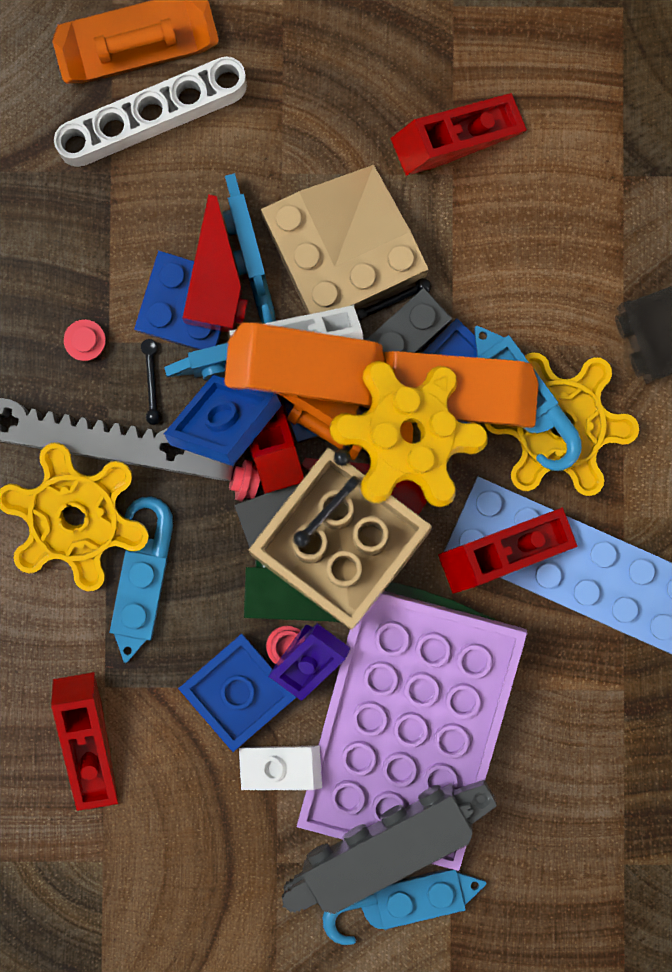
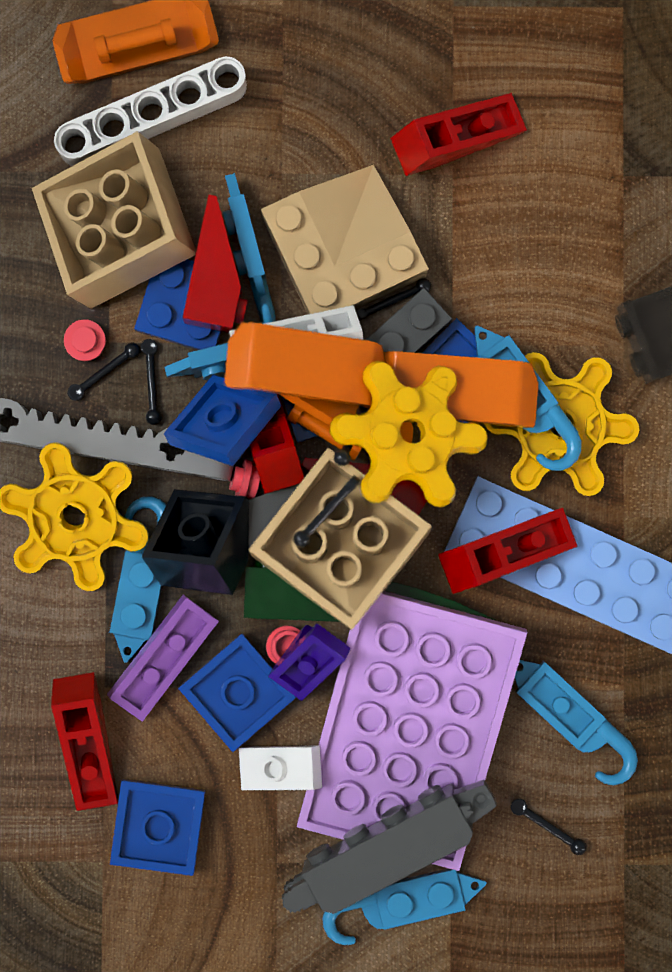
none -> tan slope [32,131,196,309]
none -> black hinge [67,342,140,401]
none -> medium lavender plate [107,594,219,722]
none -> blue plate [110,779,206,876]
none -> black slope [142,489,249,595]
none -> black hinge [511,798,587,855]
none -> dark azure plate [515,660,638,785]

